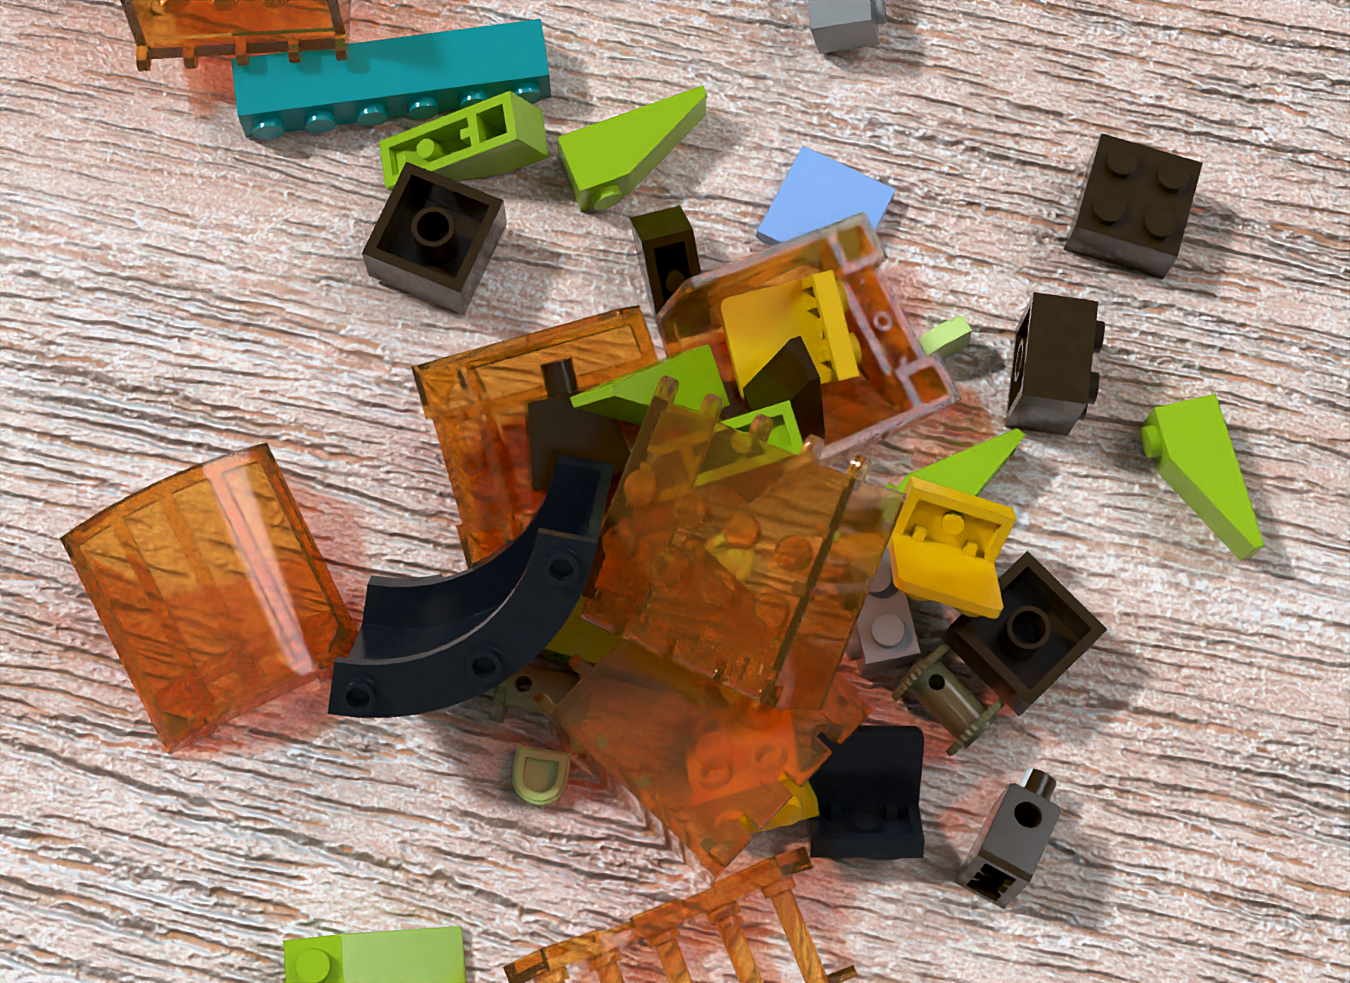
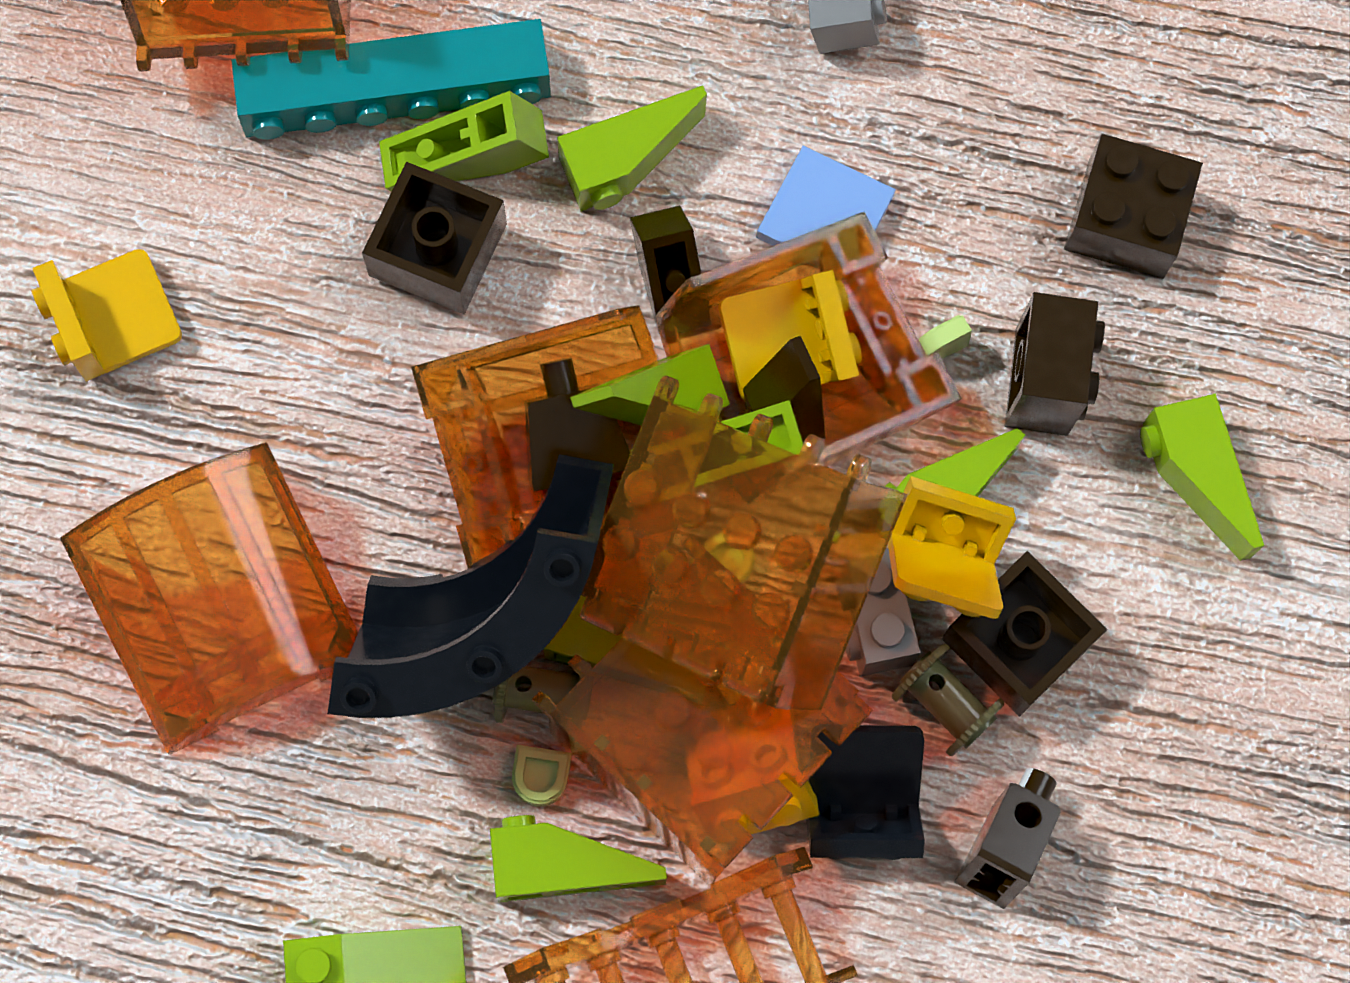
none -> yellow bracket [31,249,182,382]
none -> lime slope [490,815,667,902]

